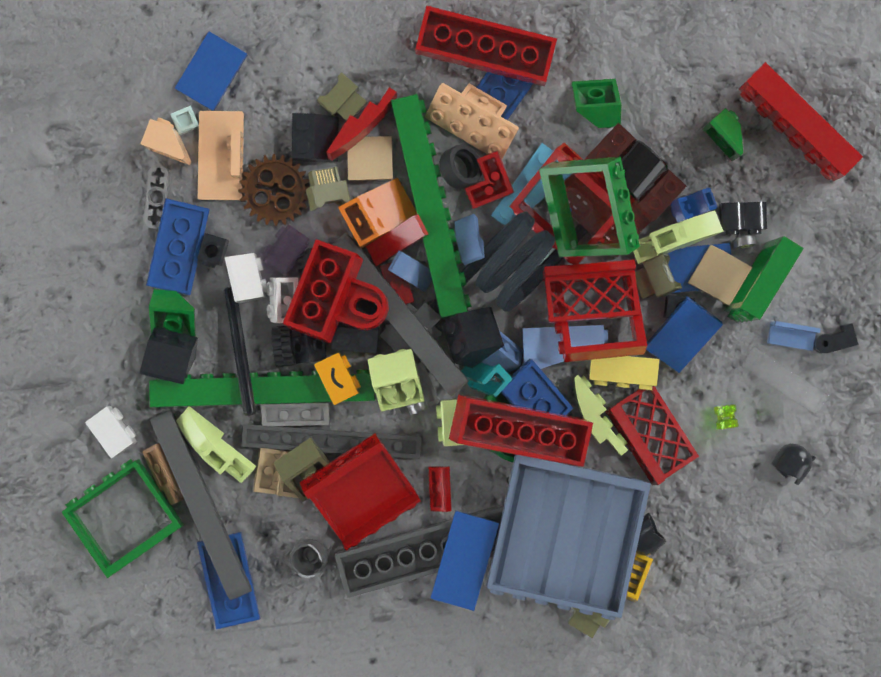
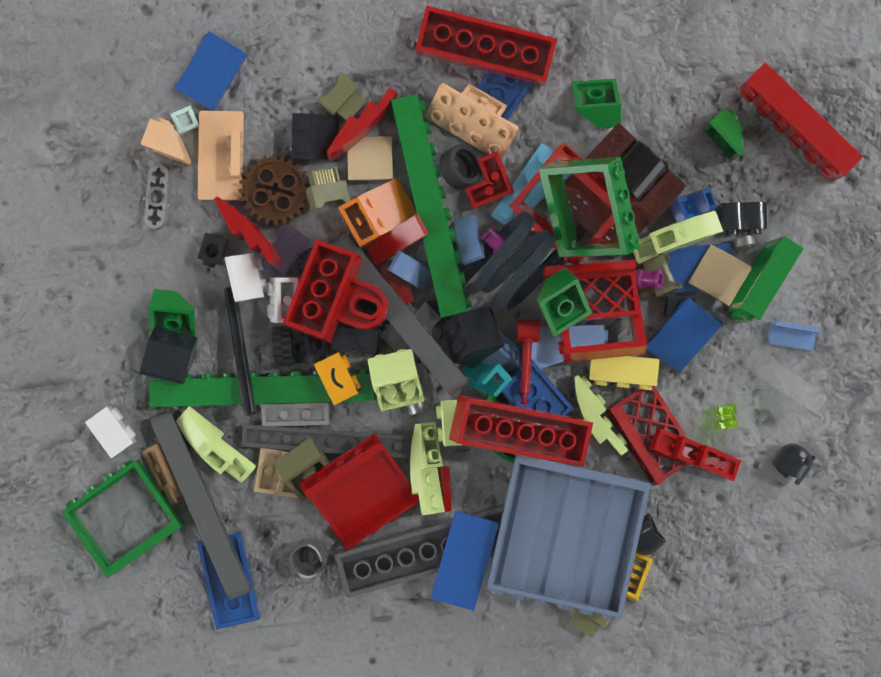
blue tile [146,198,210,295] -> none
black leg [813,323,859,353] -> none
none -> red slope [214,196,283,267]
none -> yellowish green slope [410,422,445,516]
none -> magenta bush [480,225,507,253]
none -> red piece [516,319,541,405]
none -> green slope [537,268,592,337]
none -> magenta bush [636,269,663,290]
none -> red slope [649,428,741,481]

